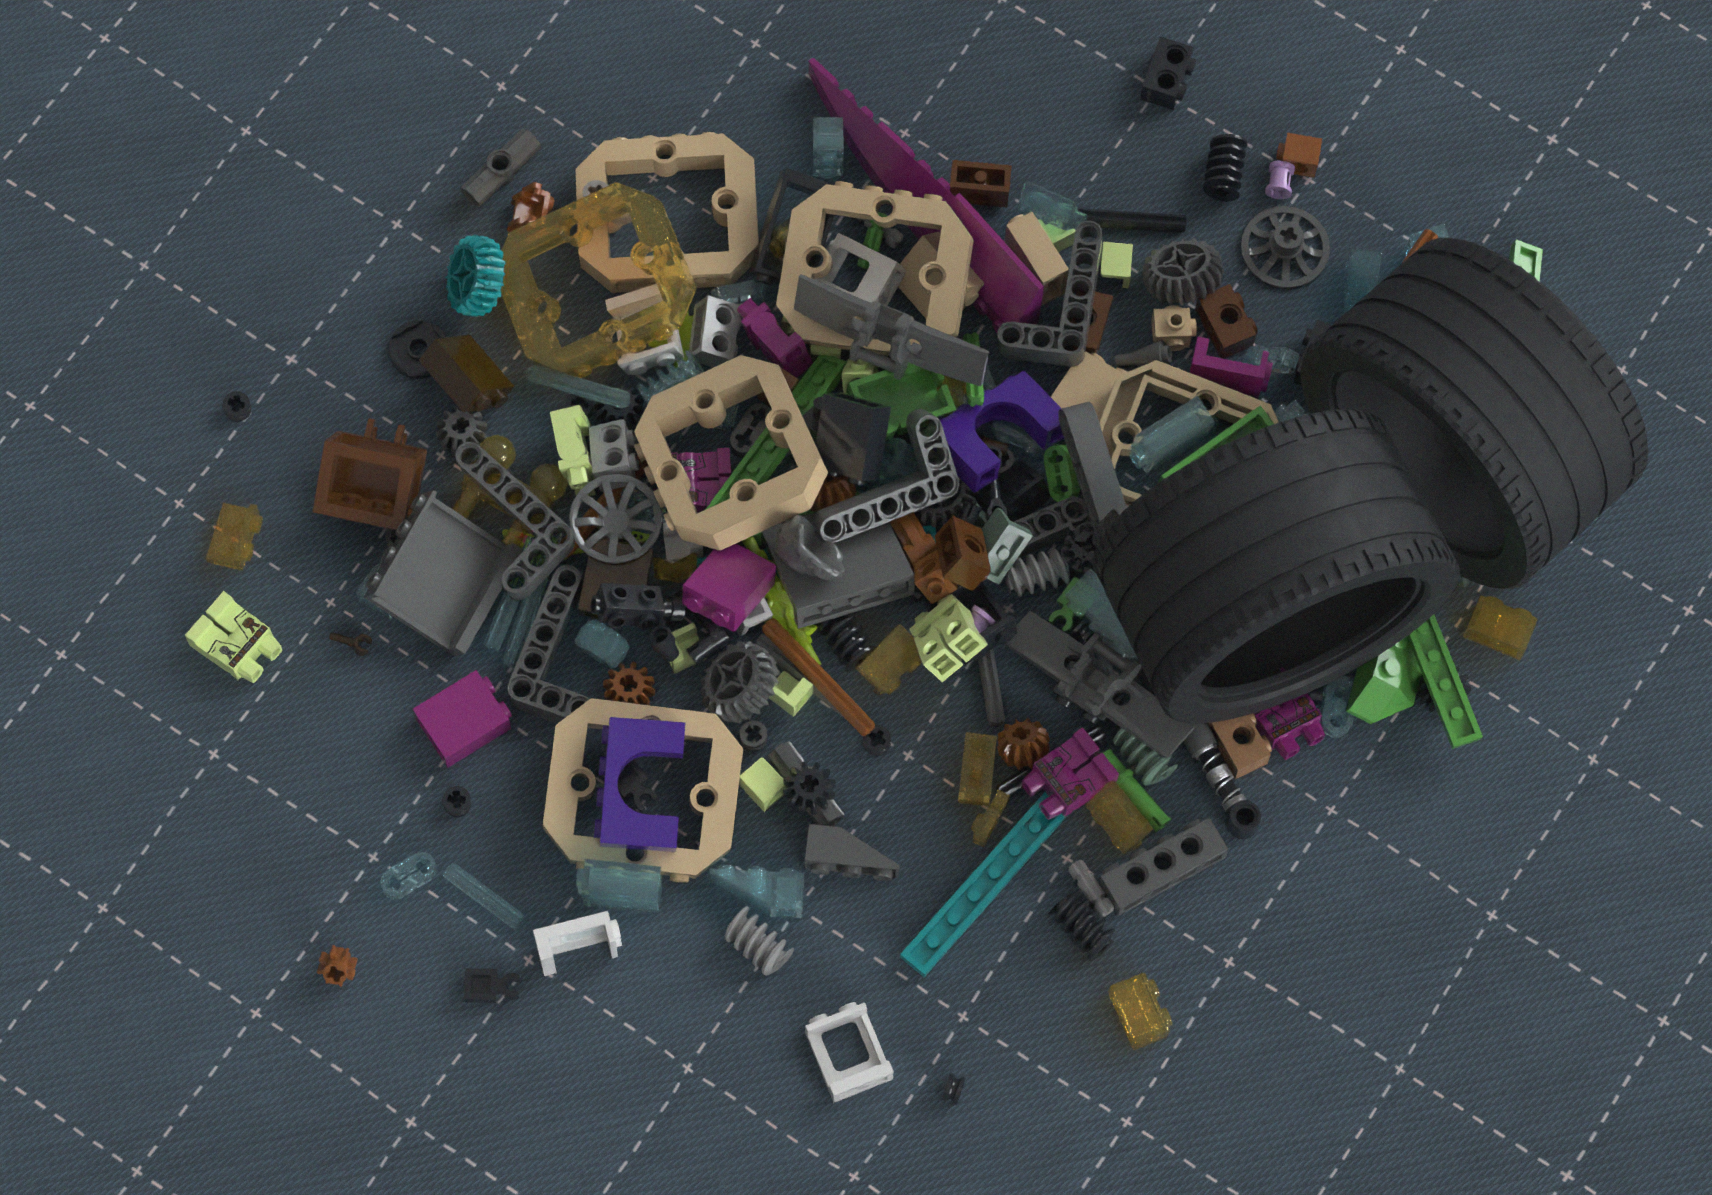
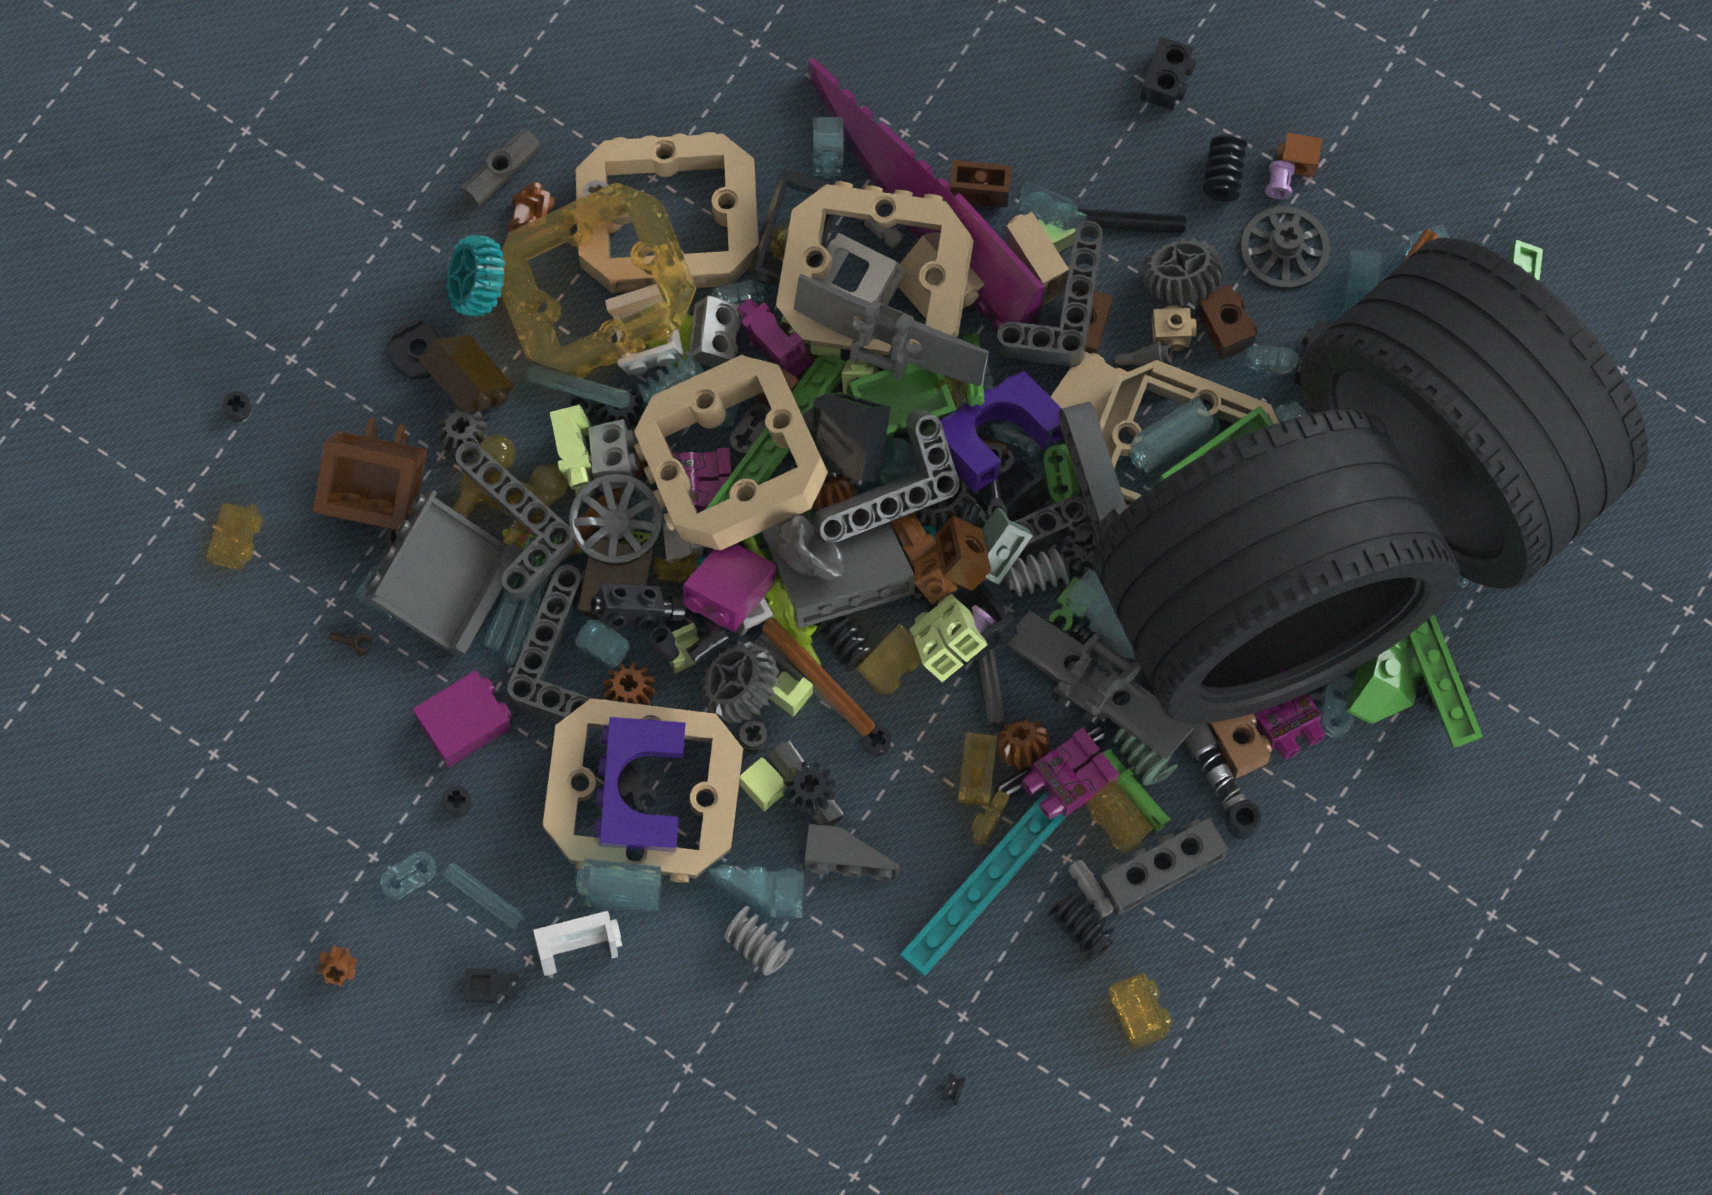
yellowish green hips [185,591,282,683] -> none
white window [805,1002,894,1102] -> none
bright green axle [857,212,888,270] -> none
yellowish green panel [1100,242,1133,288] -> none
magenta panel [1190,337,1273,399] -> none
clear yellow brick [1463,595,1538,660] -> none

